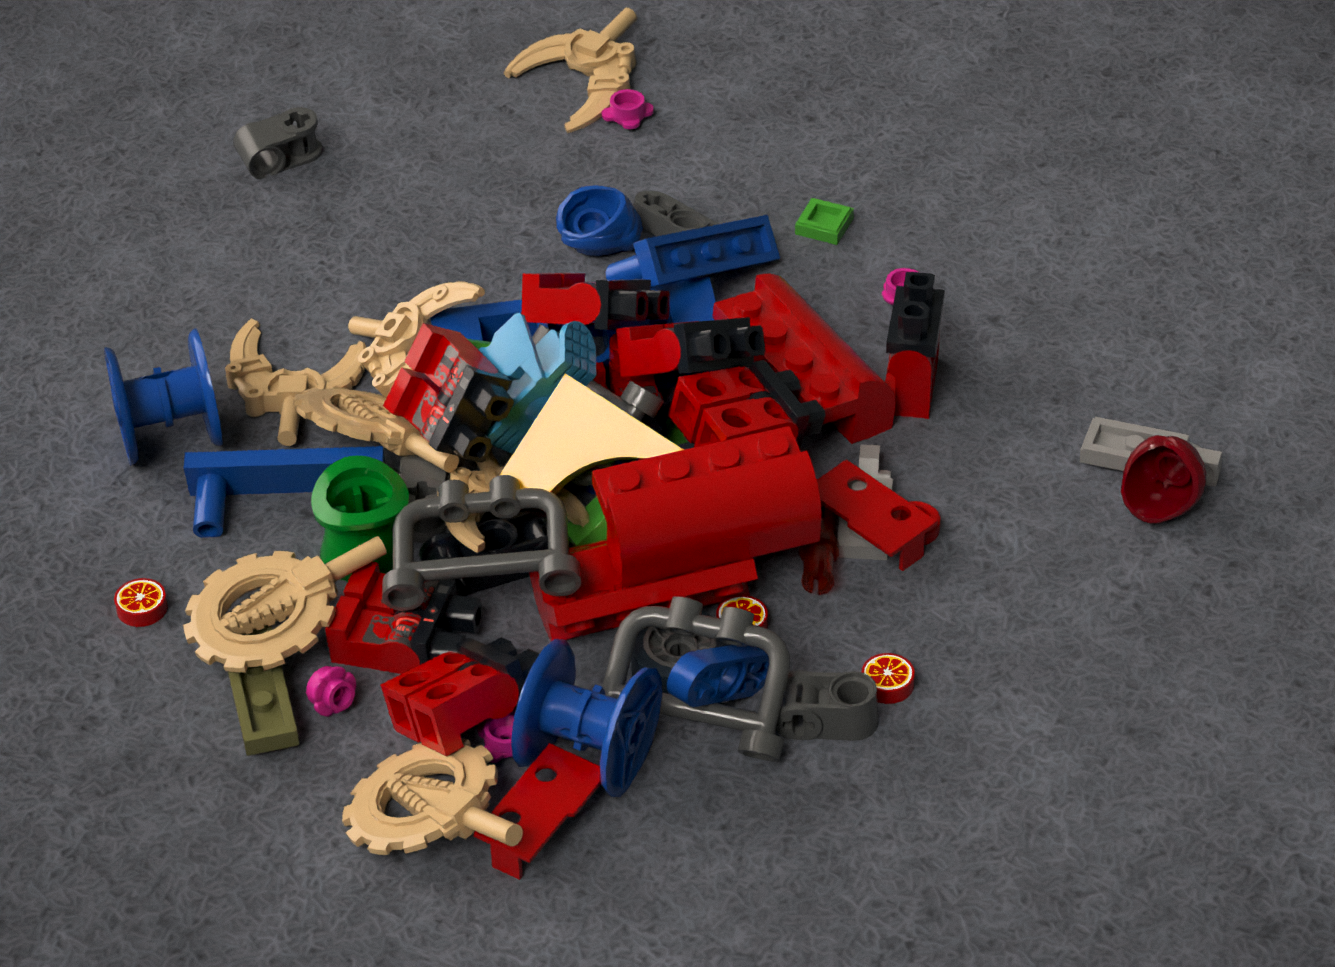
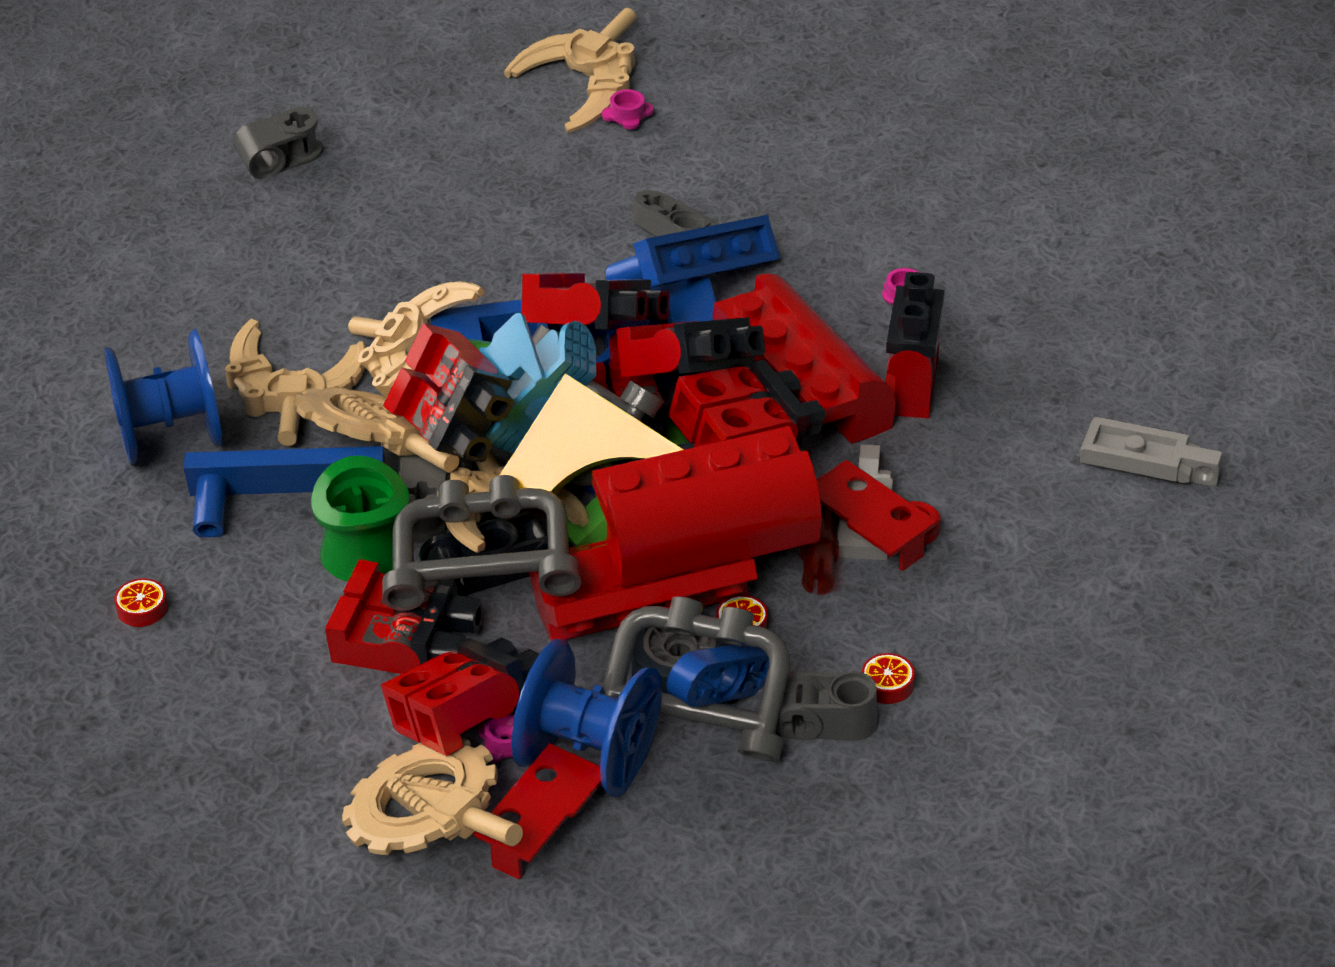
tan bar [183,536,387,673] -> none
olive plate [227,625,299,756] -> none
dark pink plate [306,666,356,717] -> none
blue hair [556,185,643,256] -> none
bright green tile [795,198,854,245] -> none
dark red hair [1121,435,1207,523] -> none

